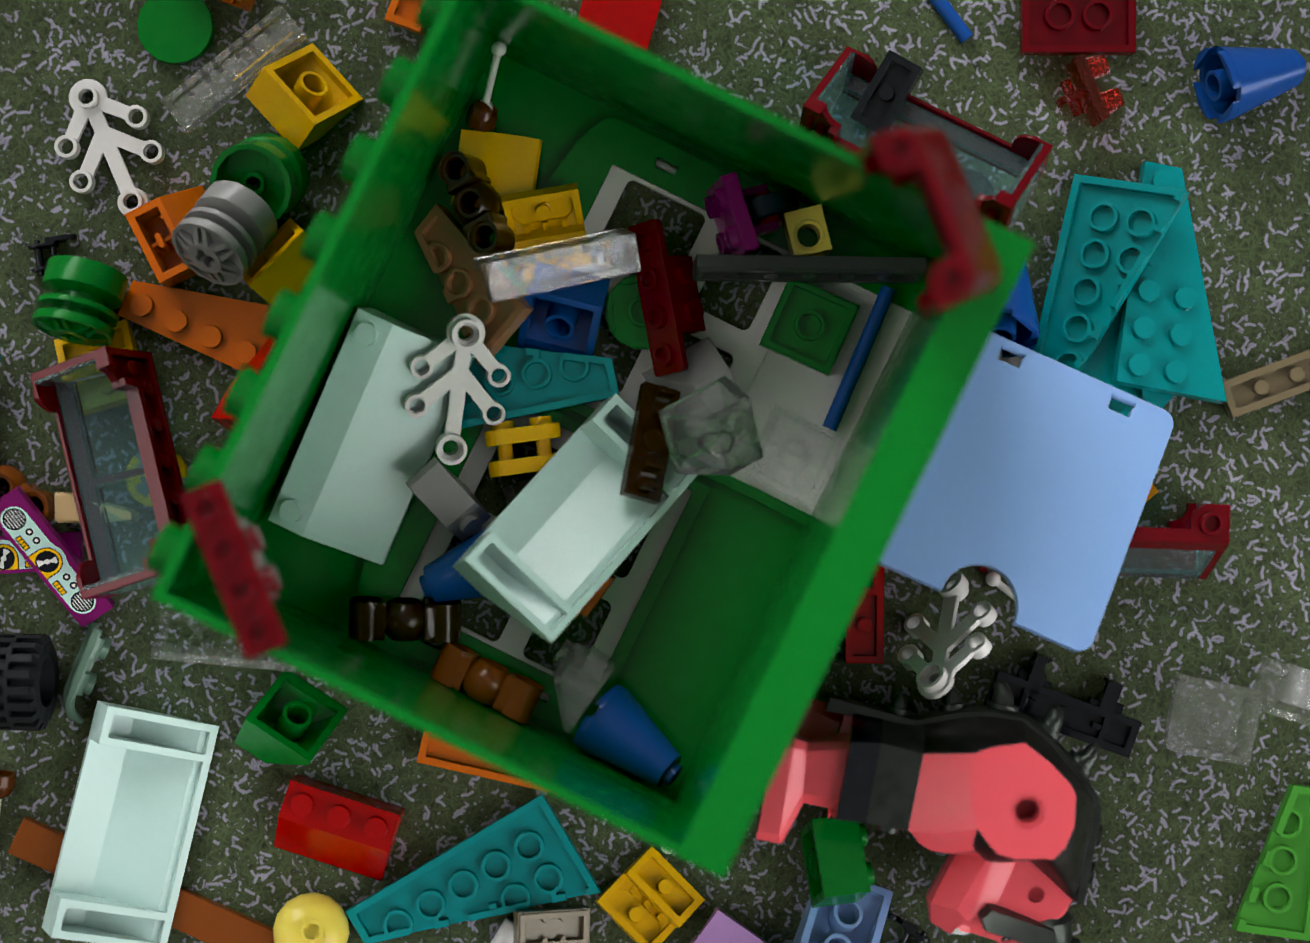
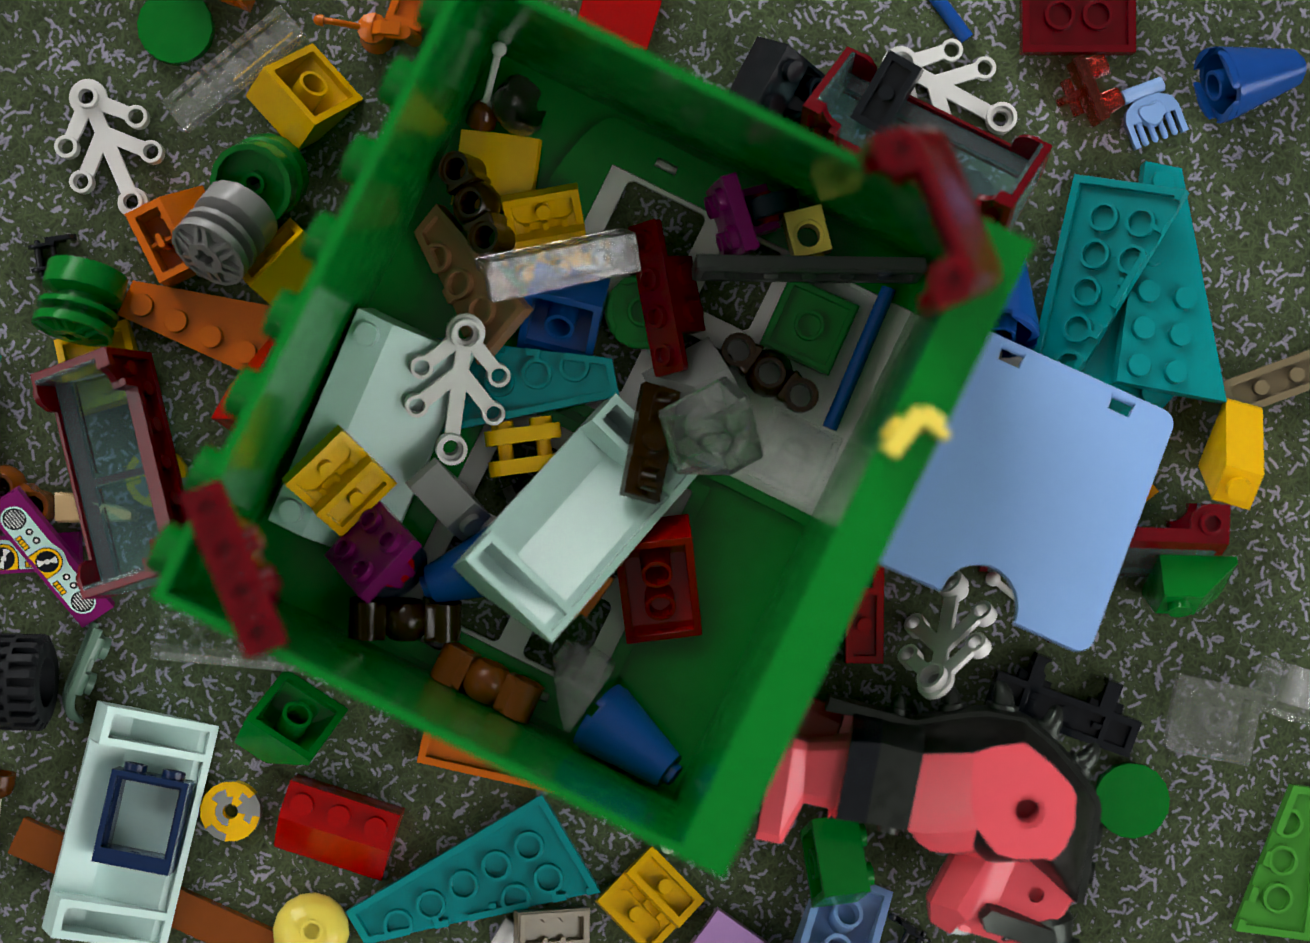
none -> dark blue window [91,761,195,876]
none -> yellow piece [200,780,262,842]
none -> yellow slope [282,425,398,537]
none -> orange piece [313,13,422,54]
none -> magenta plate [324,501,427,603]
none -> clear smoke hair [491,73,546,137]
none -> red slope [617,514,702,644]
none -> dark brown piece [720,332,819,414]
none -> black slope [729,36,832,126]
none -> light yellow bracket [878,405,951,459]
none -> white plant [882,38,1017,146]
none -> green tile [1094,761,1170,839]
none -> light blue piece [1120,77,1189,151]
none -> green slope [1142,554,1238,618]
none -> yellow slope [1198,398,1264,510]

